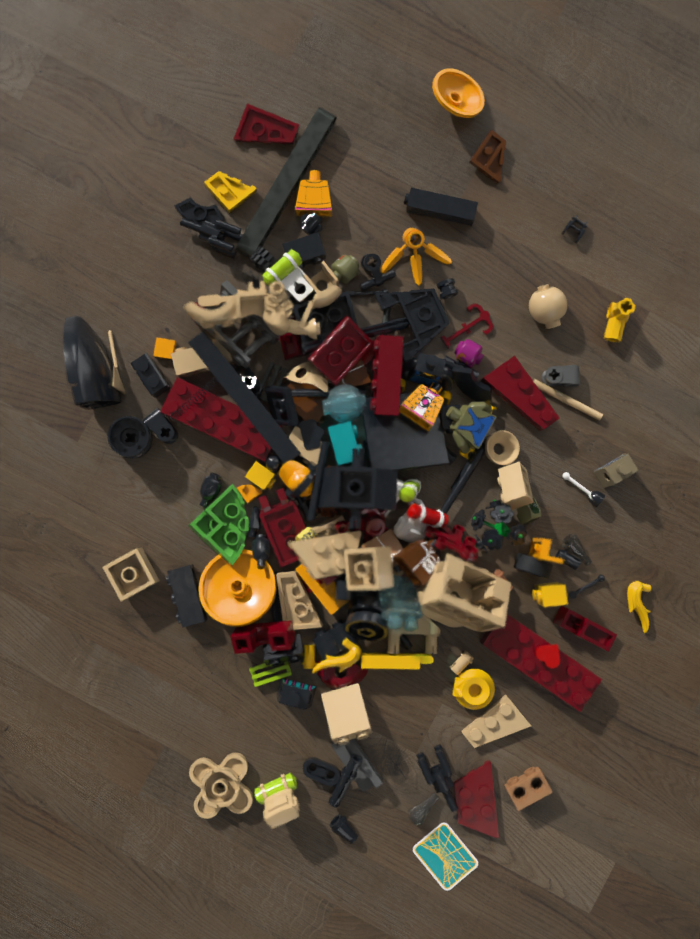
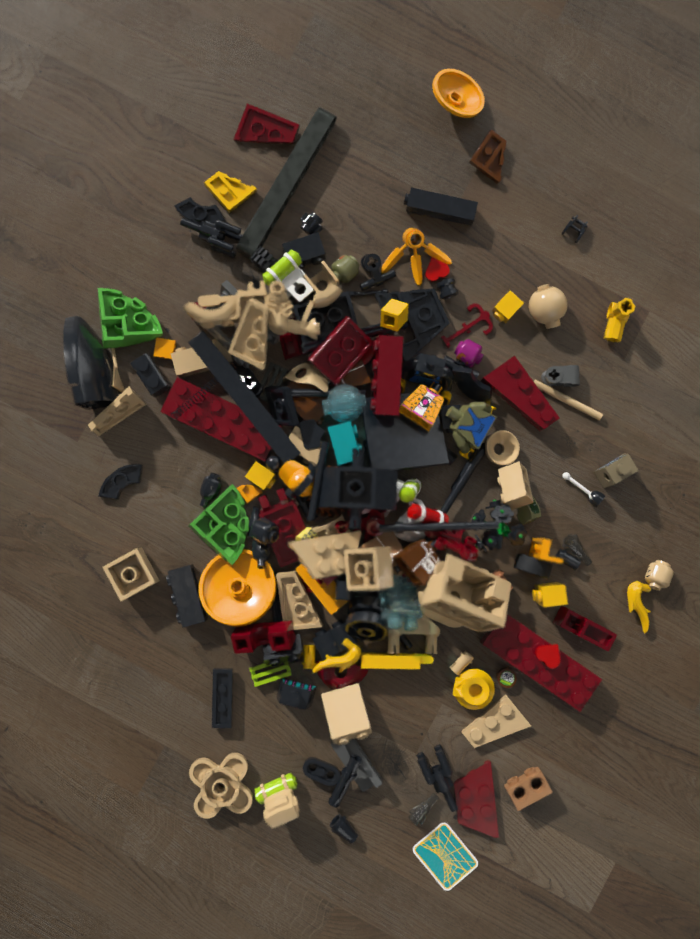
black wheel [107,416,153,459] -> none
black piece [143,407,178,444] -> none
light orange torso [295,170,332,216] -> none
black hinge [569,575,605,599] -> none
none -> tan wing [88,387,146,436]
none -> bright green brick [98,288,163,349]
none -> black tile [98,464,143,499]
none -> black plate [212,668,233,728]
none -> tan wing [228,298,269,370]
none -> black head [250,517,279,546]
none -> black bar [379,521,499,534]
none -> yellow brick [380,299,409,332]
none -> red tile [425,258,450,282]
none -> yellow brick [492,290,524,323]
none -> tile [497,668,517,688]
none -> tan head [645,560,674,591]

